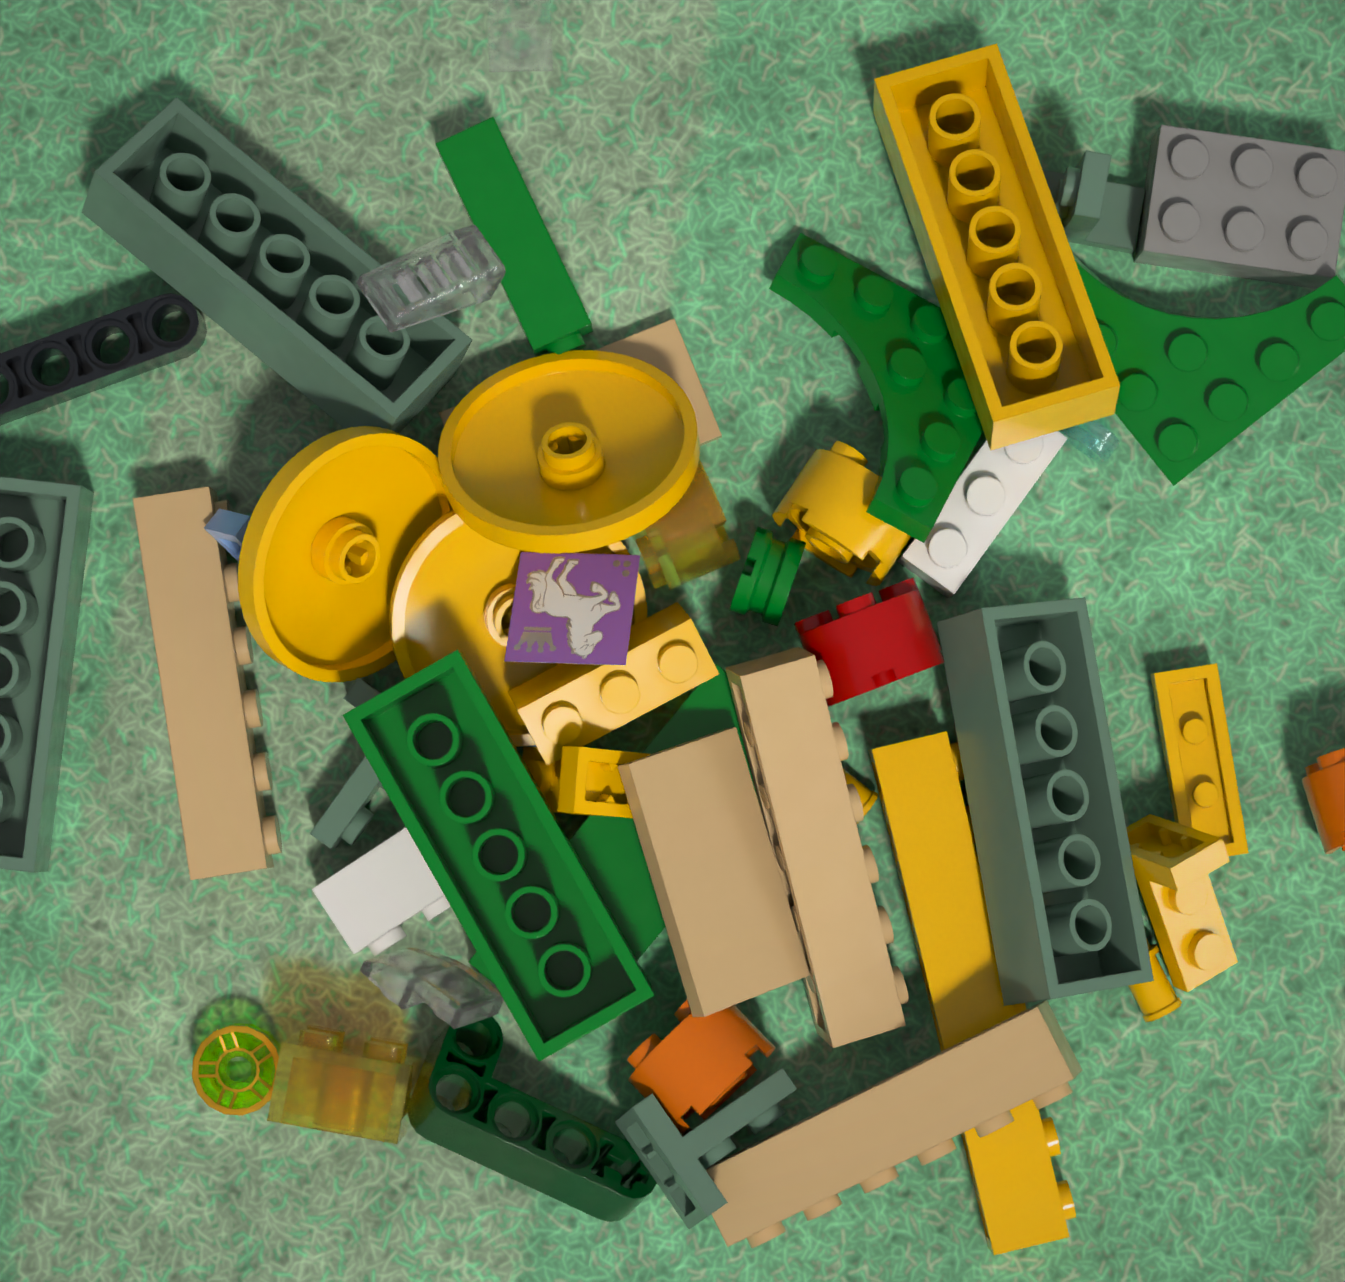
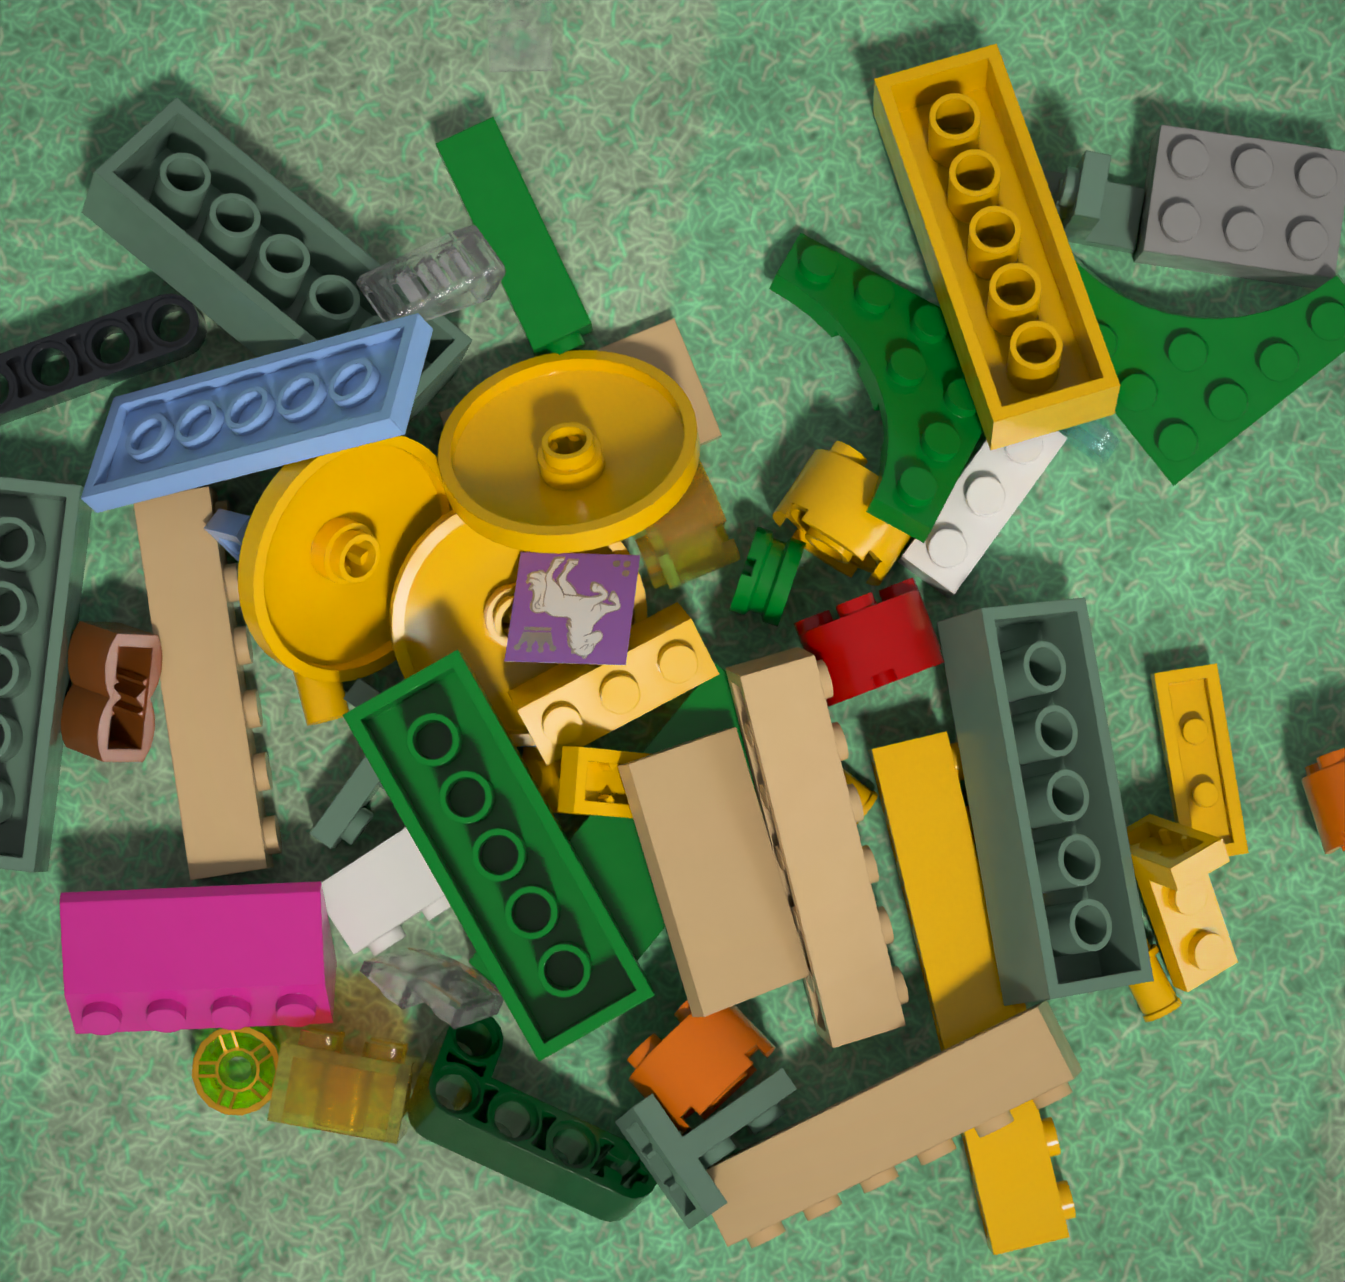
none -> dark pink slope [59,881,337,1035]
none -> dark orange brick [61,621,162,762]
none -> light blue plate [81,313,433,513]
none -> yellow hinge [293,671,349,726]

